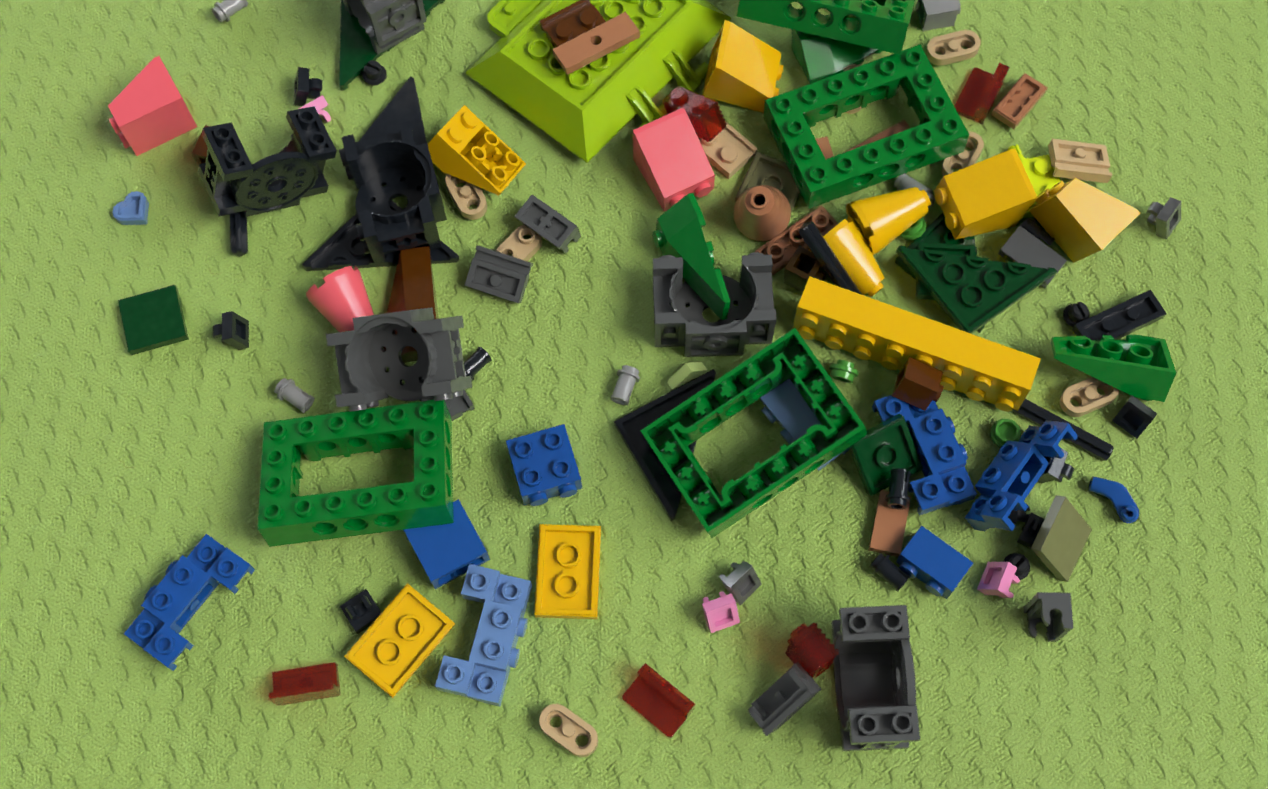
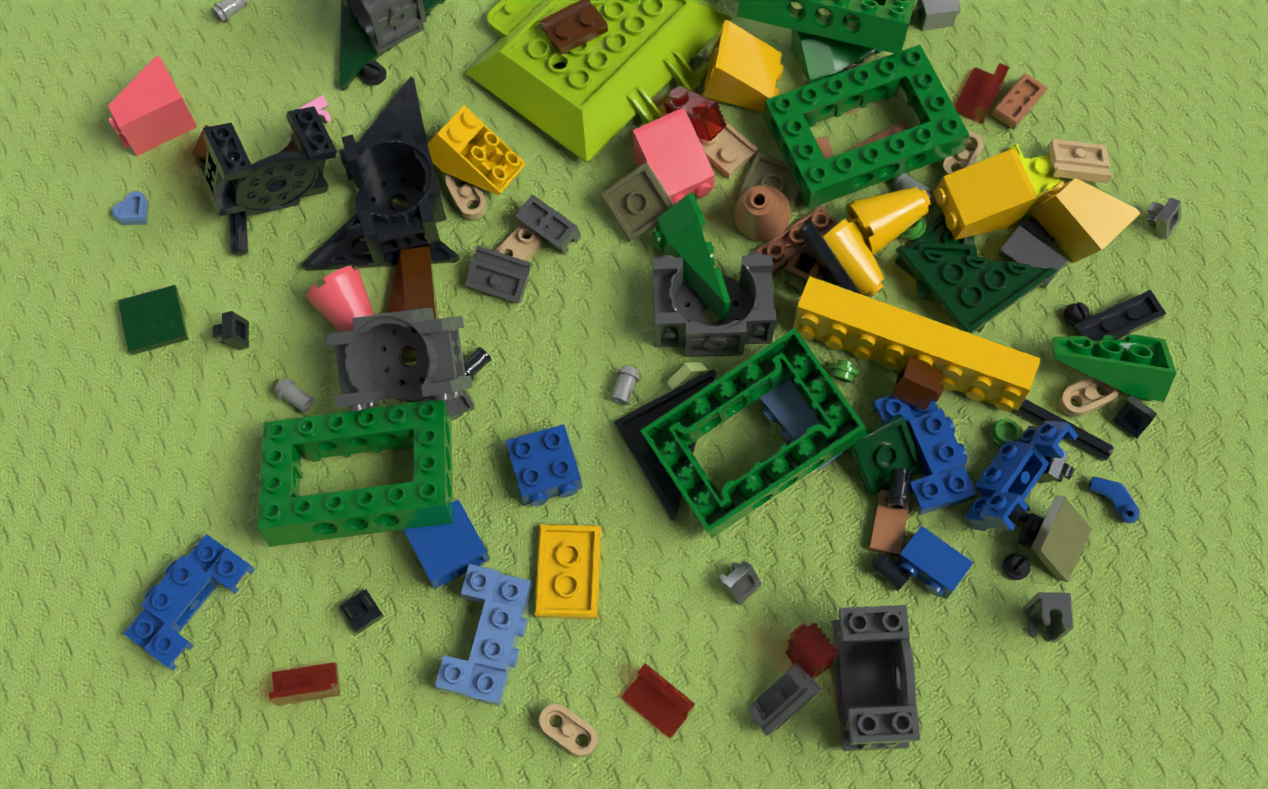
black tile [294,67,322,106] -> none
yellow tile [344,583,456,698] -> none
nougat tile [552,12,640,75] -> none
bright pink tile [702,591,740,633] -> none
tan plate [926,30,981,66] -> none
bright pink tile [977,562,1020,598] -> none
none -> olive tile [599,162,675,242]

